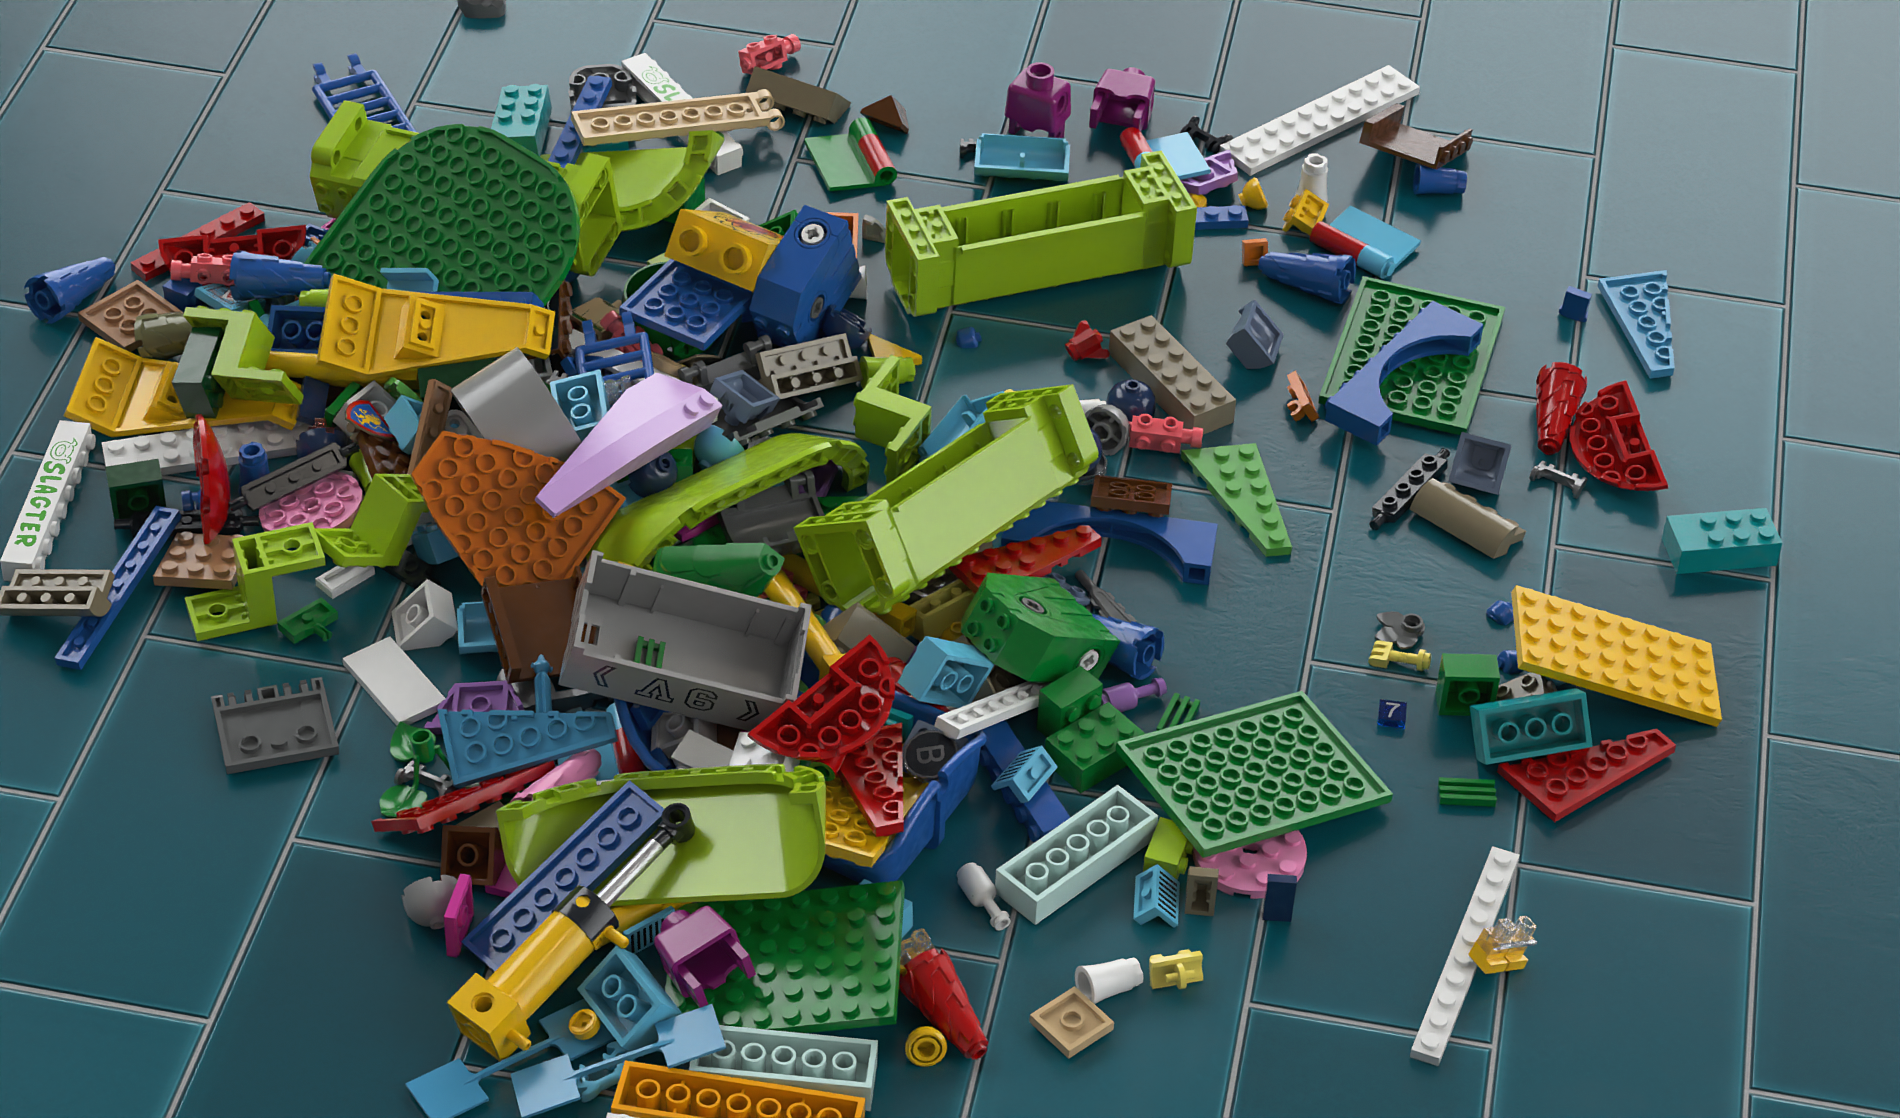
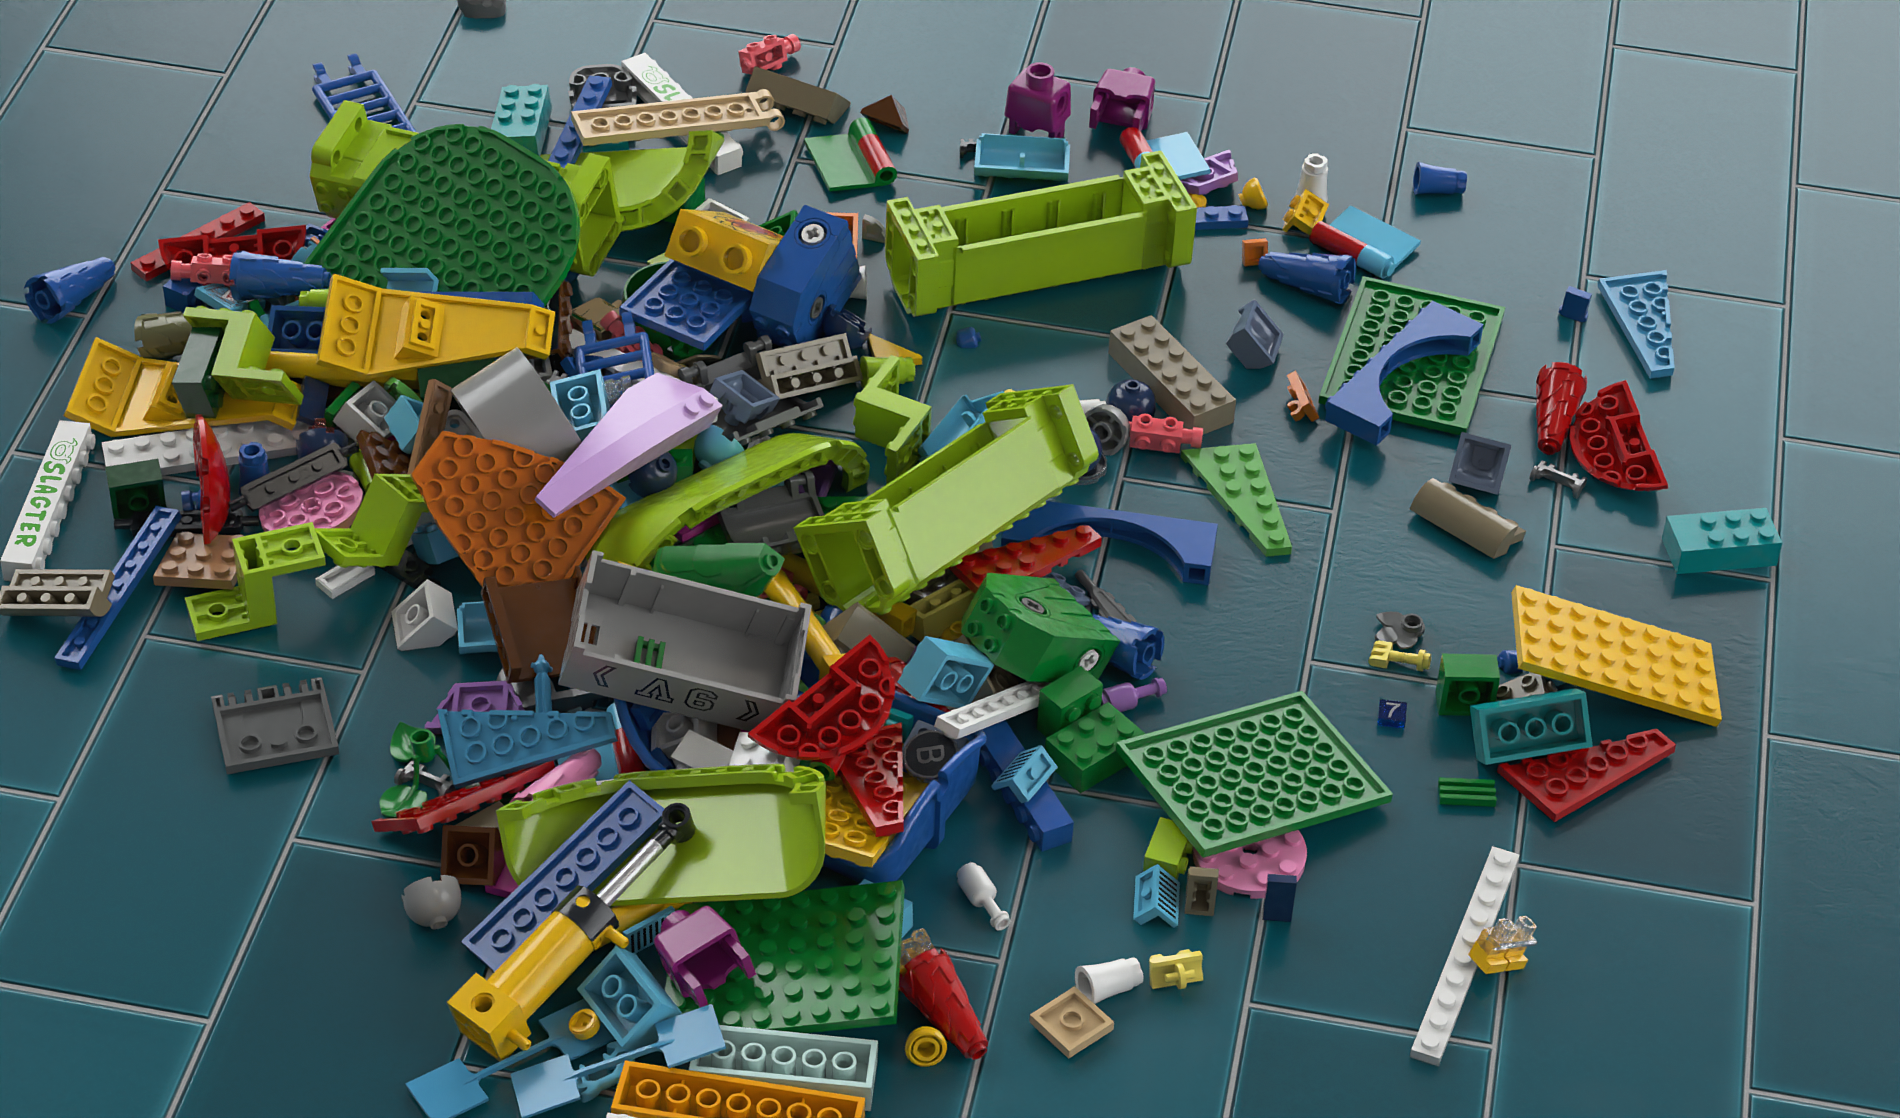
medium nougat plate [78,280,184,352] -> none
green plate [277,597,338,644] -> none
white tile [343,637,446,726] -> none
shield [345,400,396,444] -> none
dark pink tile [444,874,474,957] -> none
light aqua brick [995,785,1158,925] -> none
red rock [1065,320,1110,361] -> none
reddish brown plate [1091,475,1172,517] -> none
green tile [1156,693,1201,731] -> none
black piece [1180,115,1233,154] -> none
white plate [1219,65,1420,176] -> none
reddish brown panel [1359,103,1473,170] -> none
black plate [1369,448,1450,530] -> none
blue piece [1486,600,1514,625] -> none

